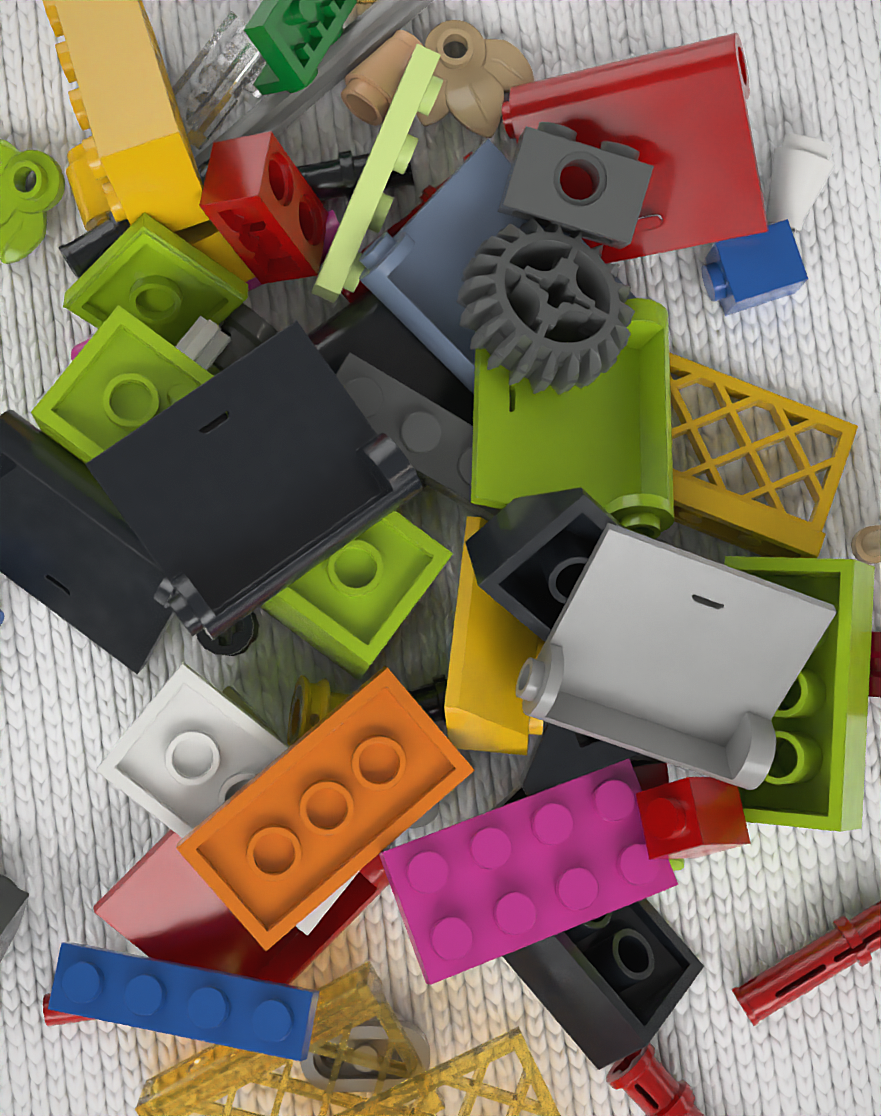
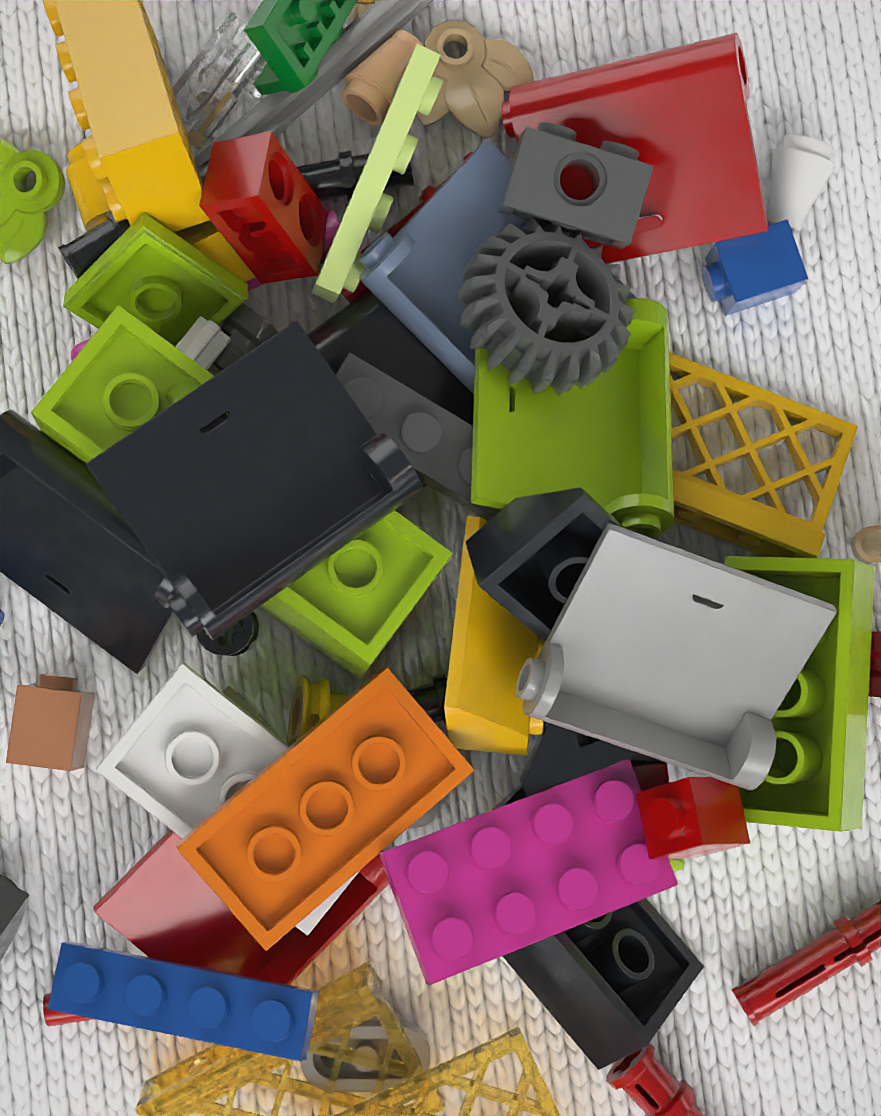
none -> nougat brick [6,674,95,771]

